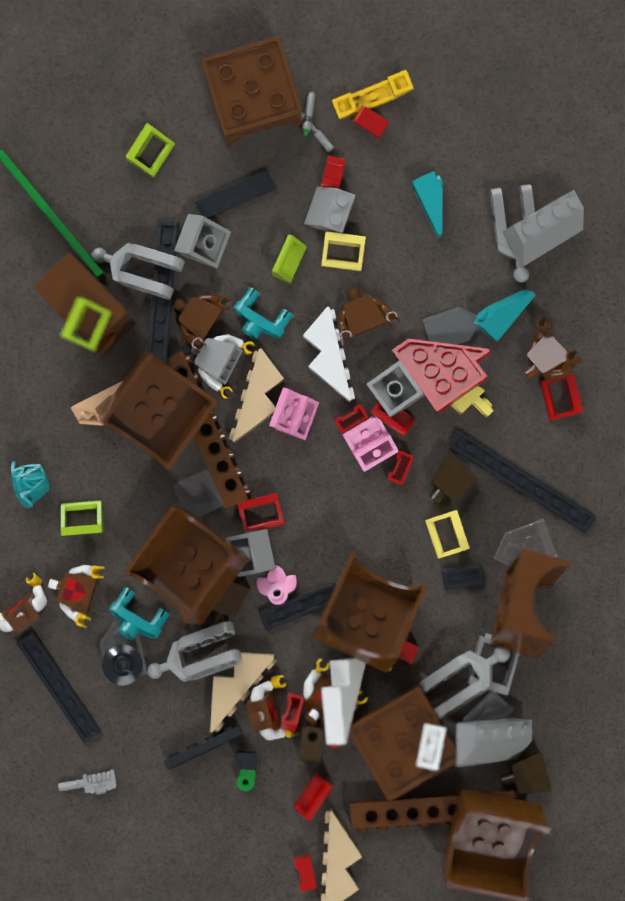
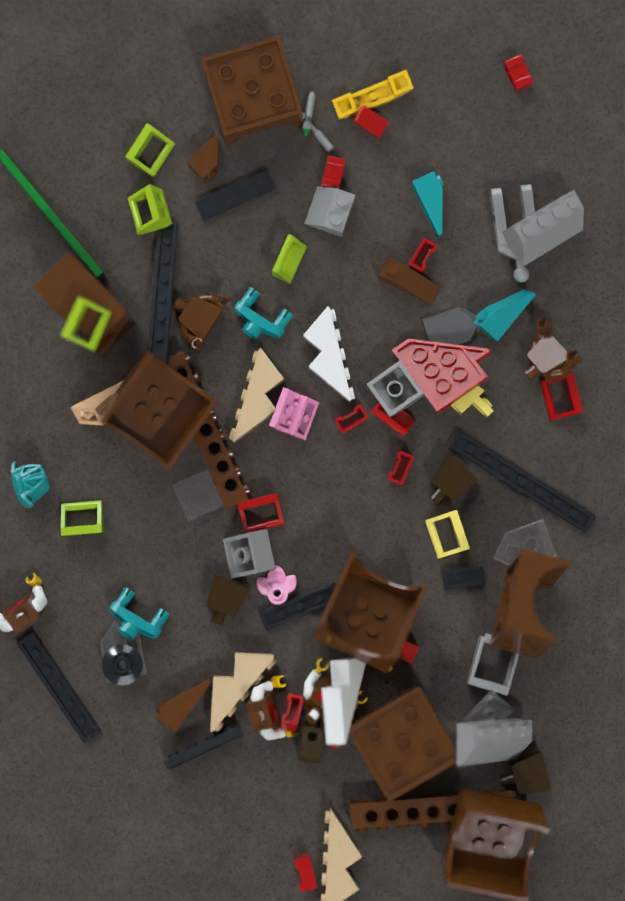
torso [48,565,105,628] -> none
light grey piece [58,769,117,794] -> none
light grey piece [91,243,185,300] -> none
reddish brown container [124,505,250,624] -> none
light grey piece [147,622,242,682] -> none
light grey slope [174,214,231,268] -> none
light grey torso [191,334,255,398] -> none
leg [235,750,257,791] -> none
red tile [293,771,333,822] -> none
light yellow tile [322,232,366,271] -> none
reddish brown torso [337,287,400,345] -> none
bright pink brick [342,416,399,472] -> none
white plate [416,724,446,770] -> none
light grey piece [418,646,510,721] -> none
none -> lime tile [128,184,172,235]
none -> reddish brown slope [156,678,213,732]
none -> reddish brown slope [186,134,219,182]
none -> reddish brown slope [378,257,440,305]
none -> red piece [408,238,437,274]
none -> red piece [503,54,534,92]

